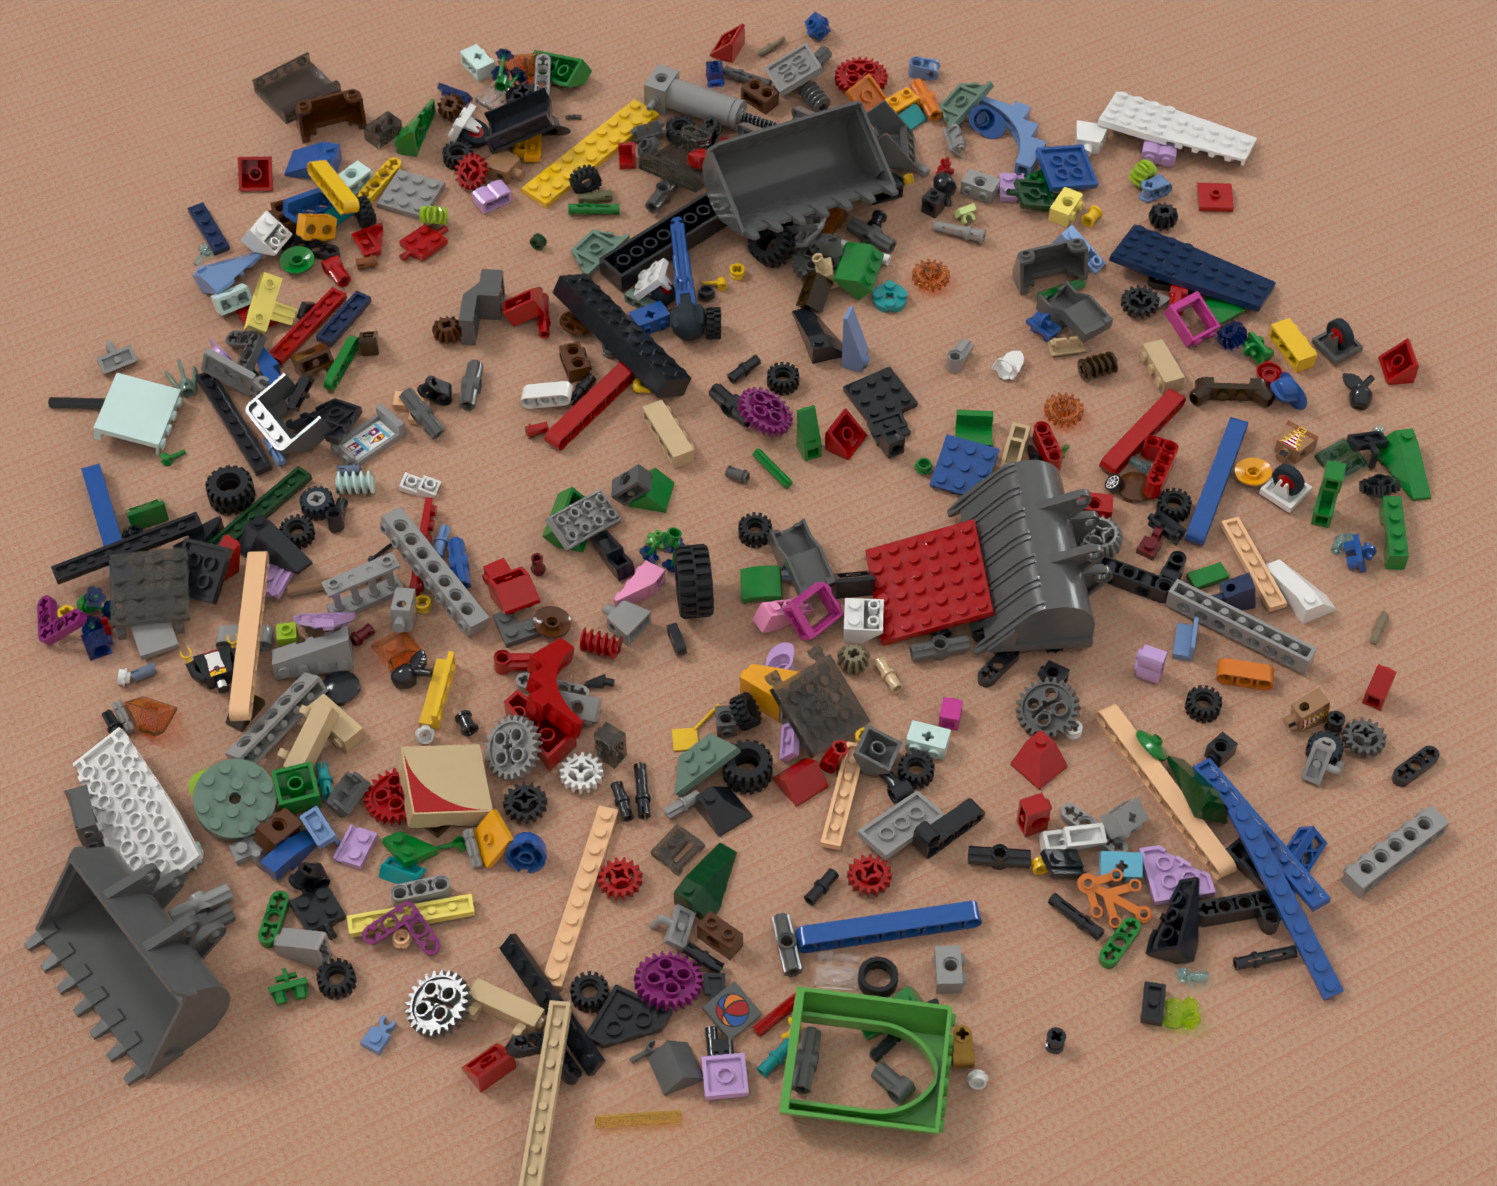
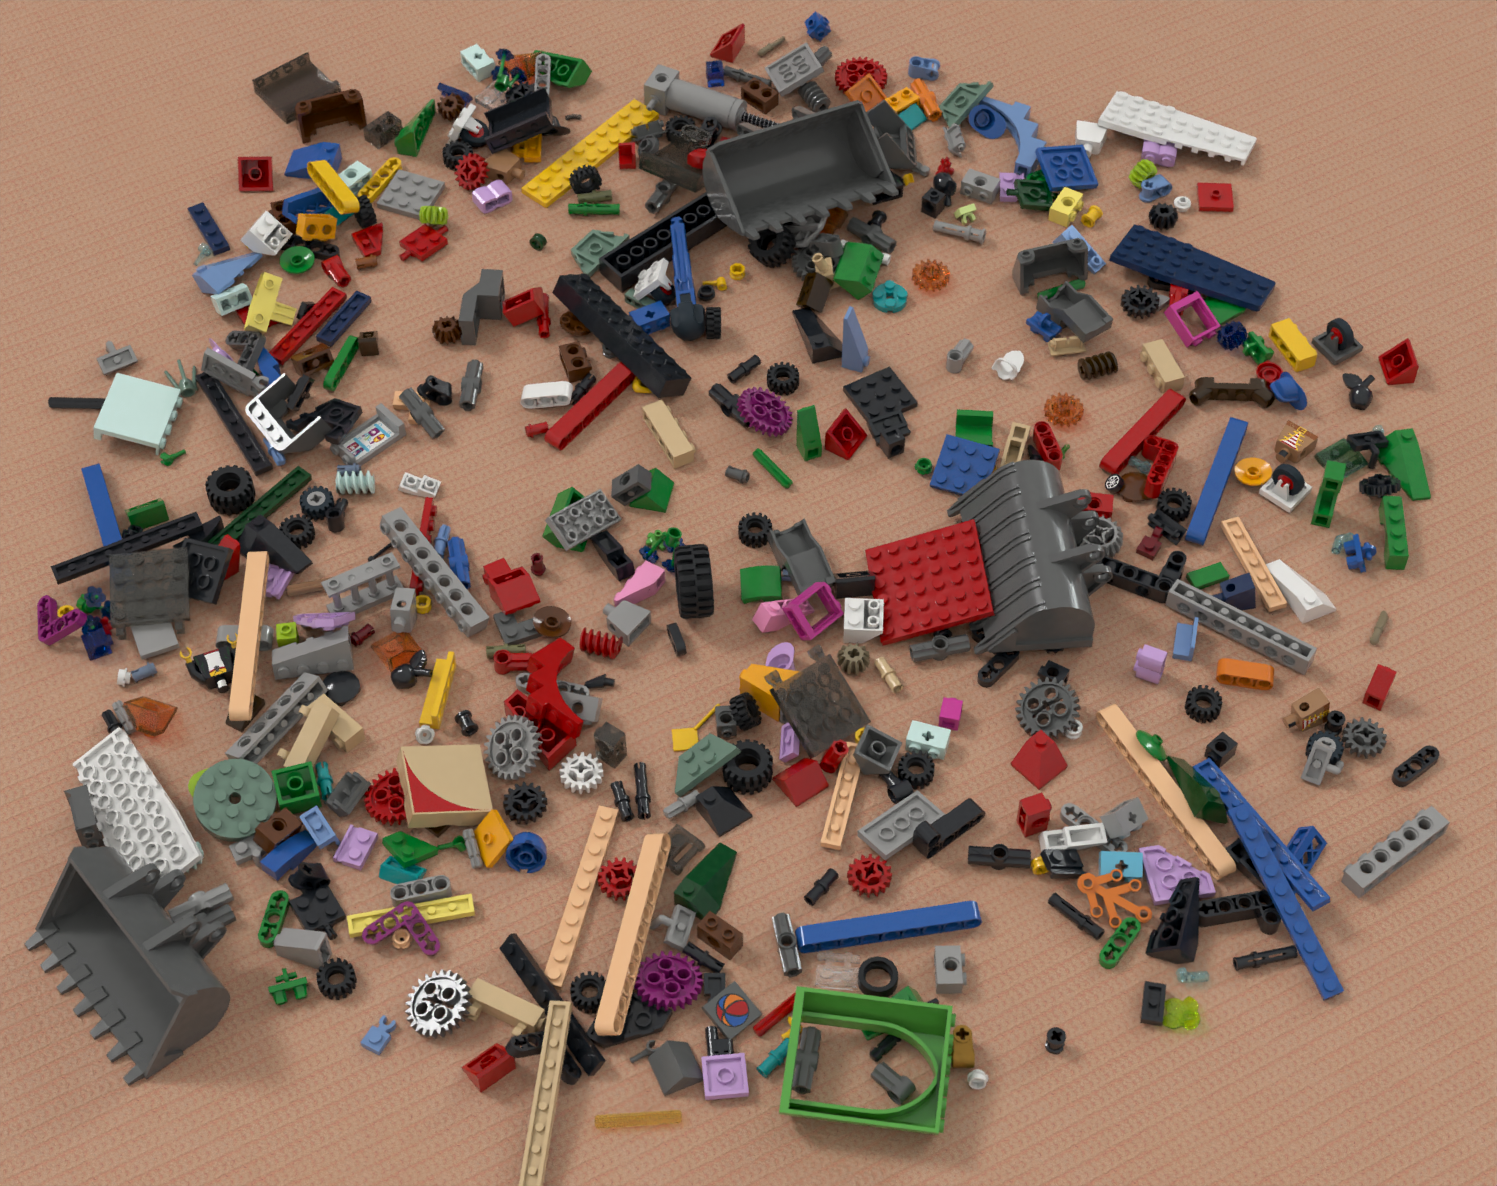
none -> olive pin [486,643,526,659]
none -> light nougat beam [595,833,671,1036]
none -> white plate [1174,196,1191,212]

